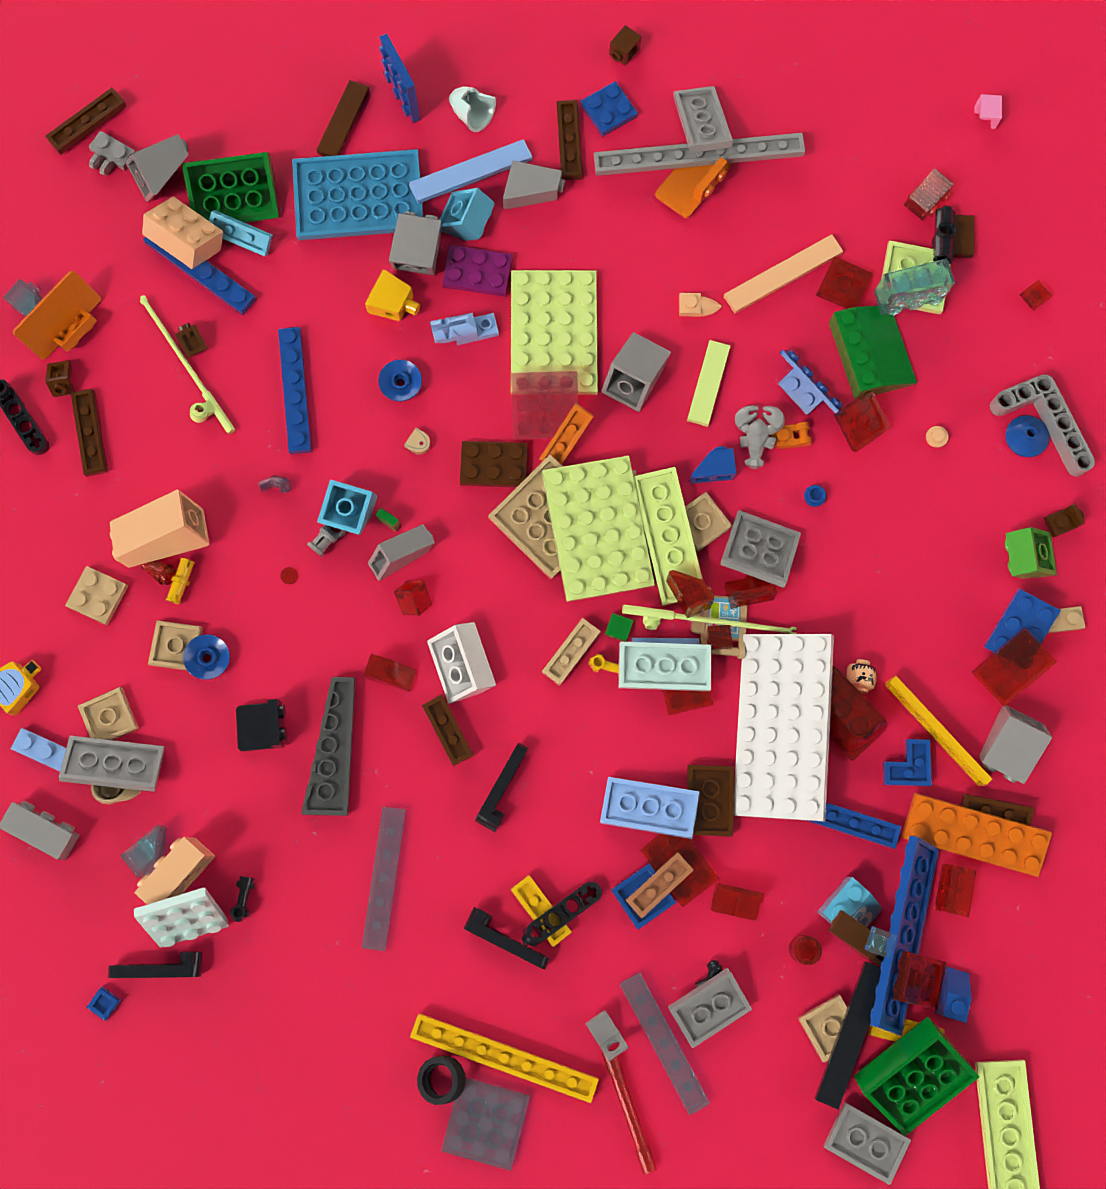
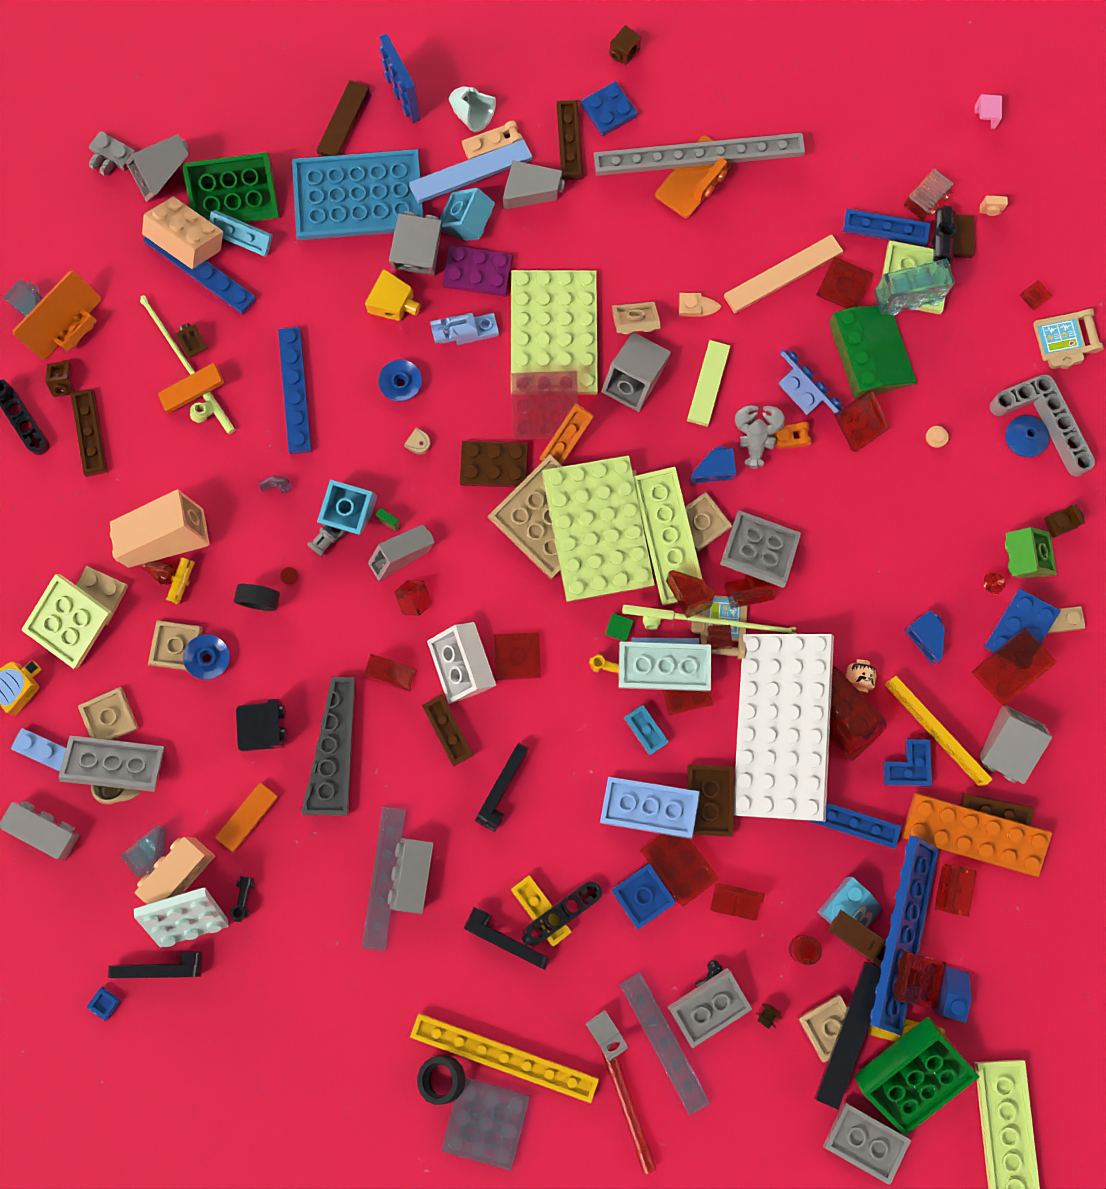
reddish brown plate [45,87,127,155] -> none
tan plate [542,618,601,686] -> none
nougat plate [626,852,693,918] -> none
light grey plate [673,86,733,153] -> none
blue plate [804,485,826,507] -> none
clear light blue plate [865,926,897,959] -> none
none -> yellowish green plate [22,574,113,669]
none -> orange tile [158,363,225,414]
none -> orange tile [215,782,279,852]
none -> black tyre [234,583,280,611]
none -> light grey brick [388,838,433,914]
none -> light nougat plate [462,121,523,160]
none -> clear red plate [494,632,541,680]
none -> tan plate [612,302,660,334]
none -> dark azure plate [624,705,669,756]
none -> dark brown wheel [756,1003,782,1029]
none -> blue plate [842,209,930,246]
none -> blue slope [904,610,945,665]
none -> light nougat plate [980,196,1008,216]
none -> clear red plate [984,573,1005,595]
none -> piece [1033,309,1104,369]

